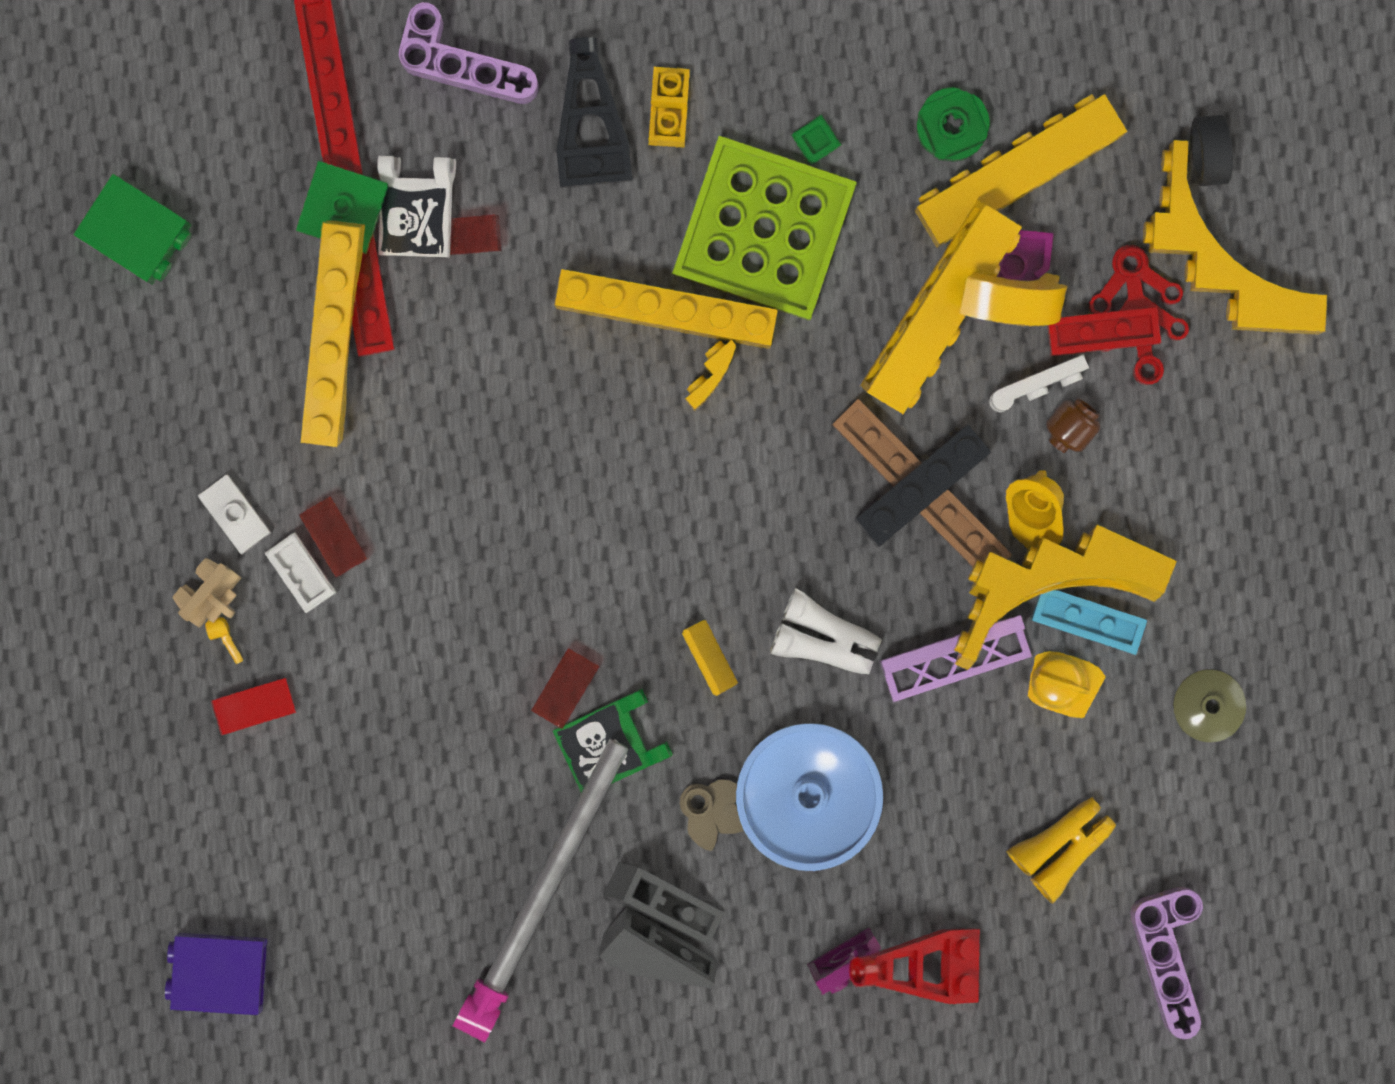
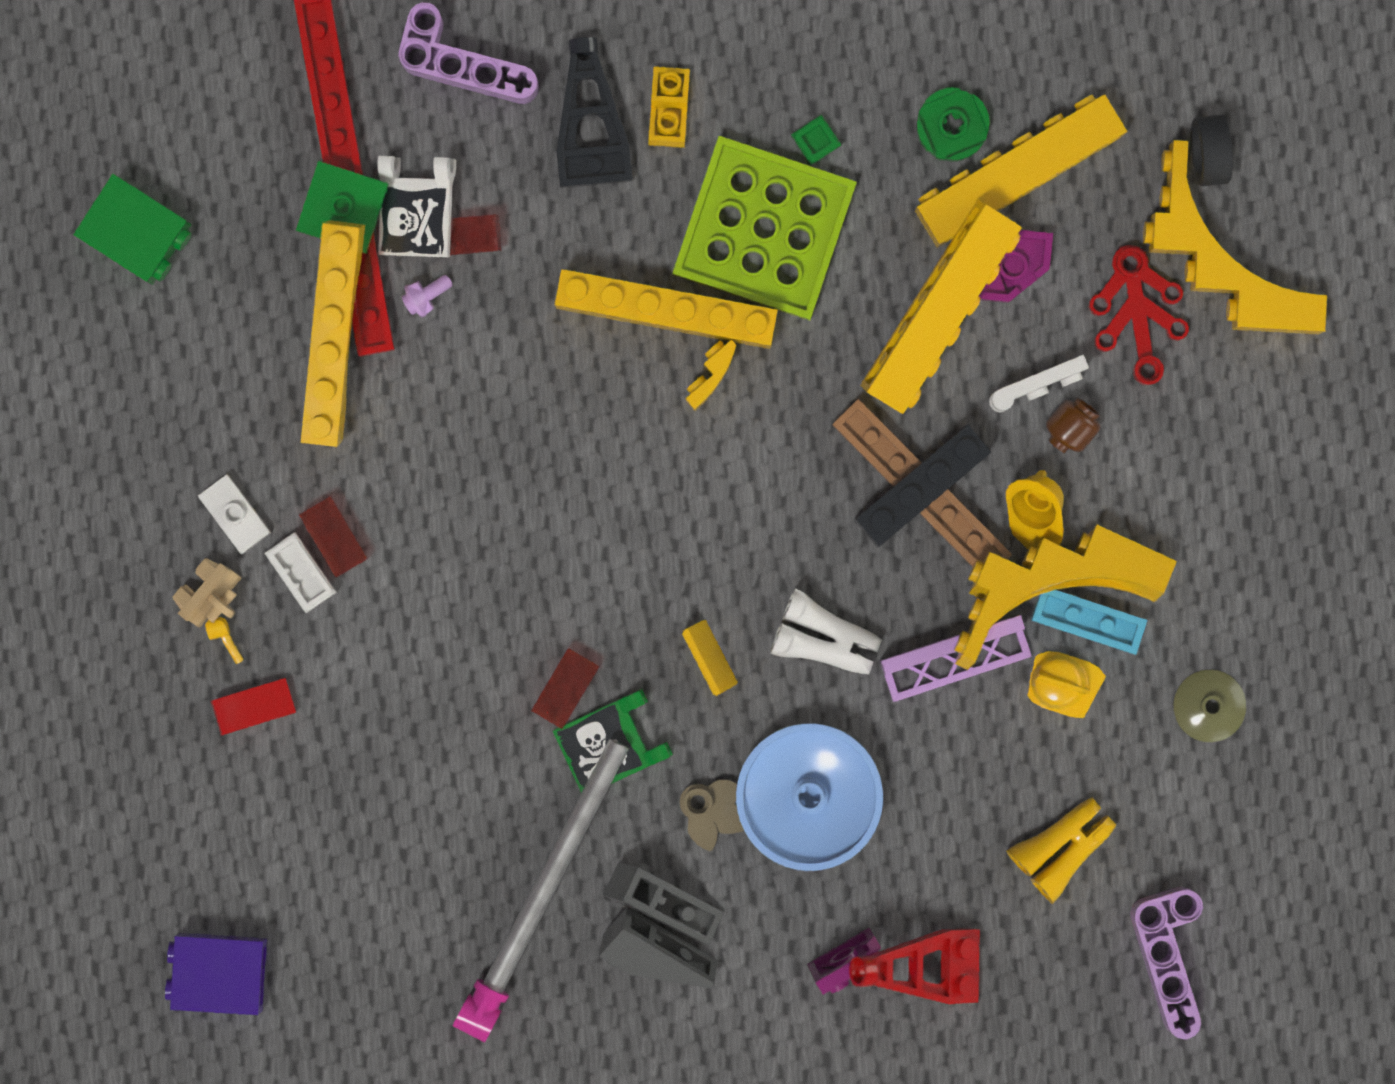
yellow arch [960,272,1067,326] -> none
red plate [1047,307,1161,356] -> none
none -> lavender plate [402,275,452,317]

